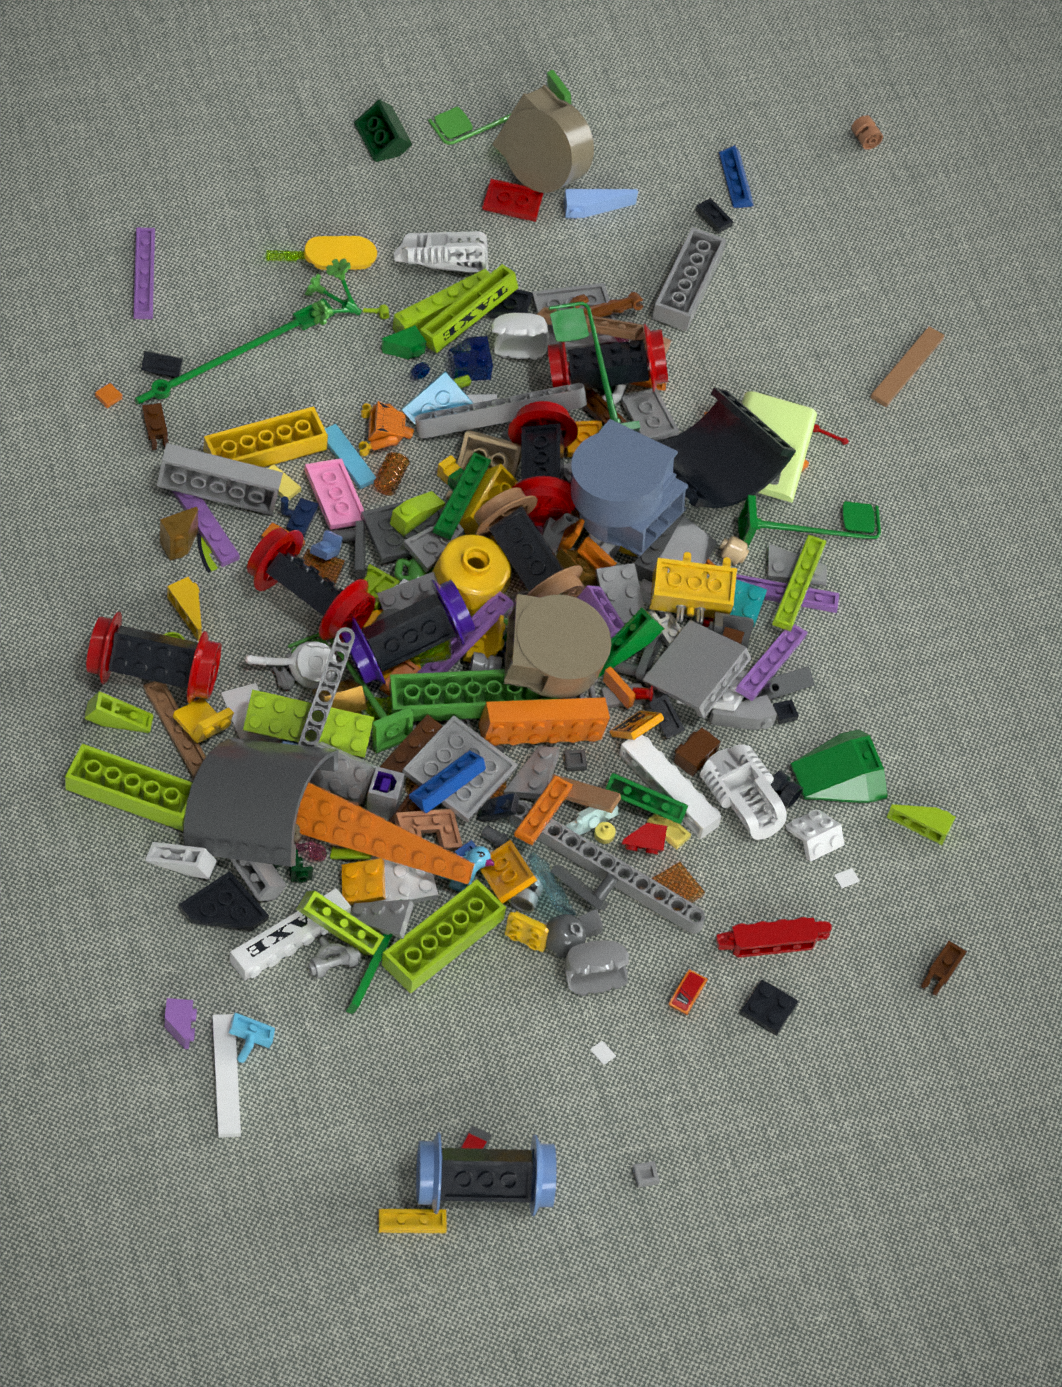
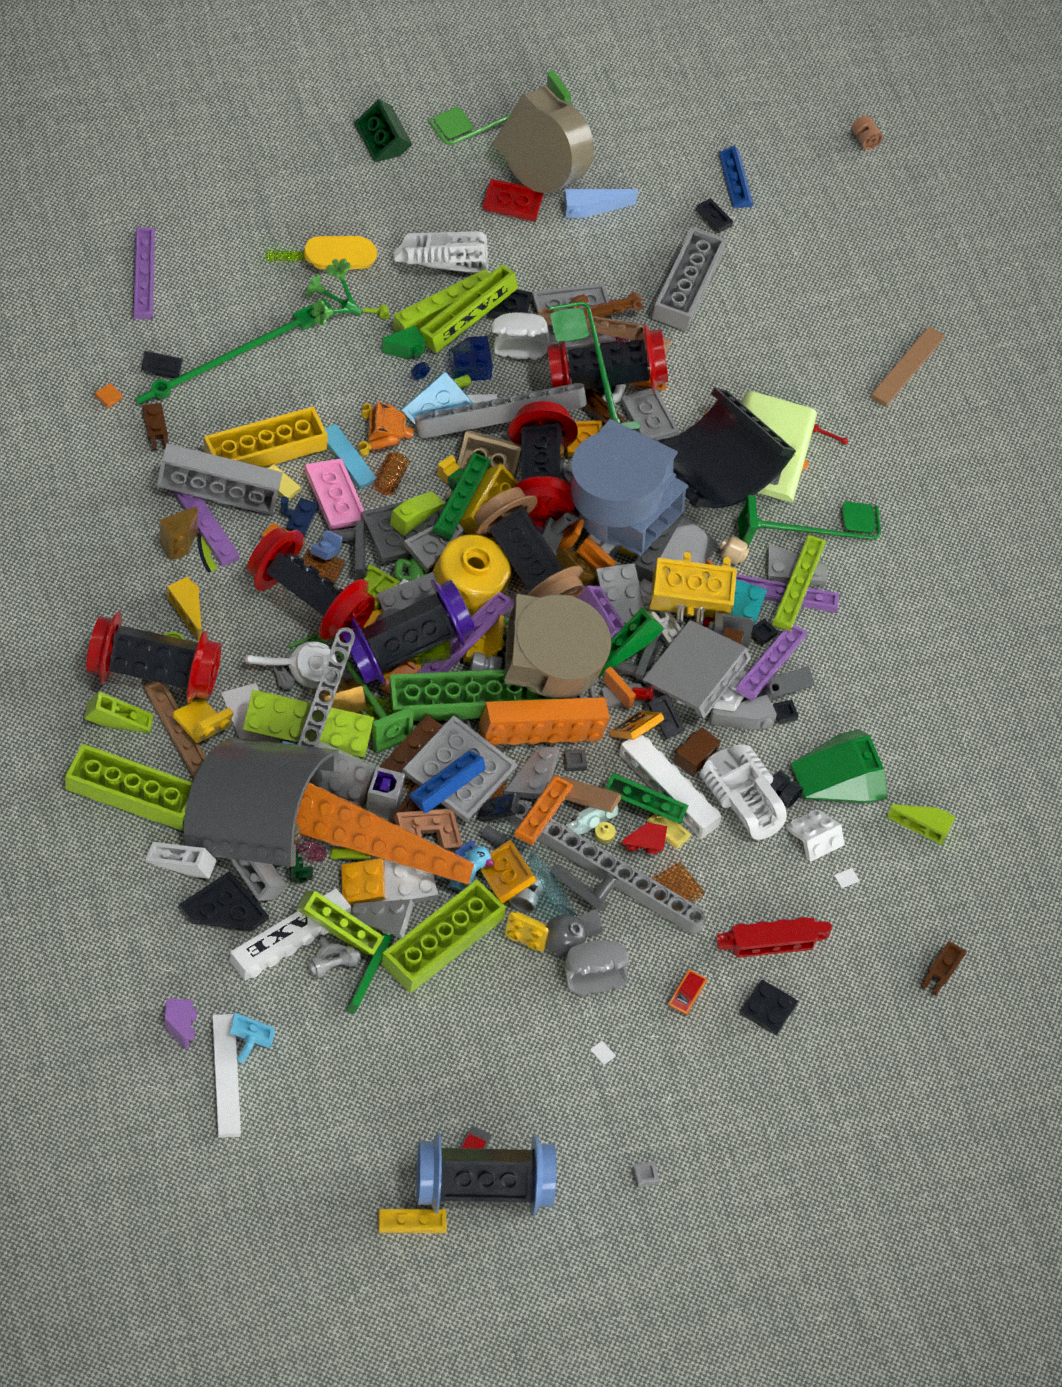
none -> black plate [751,618,778,646]

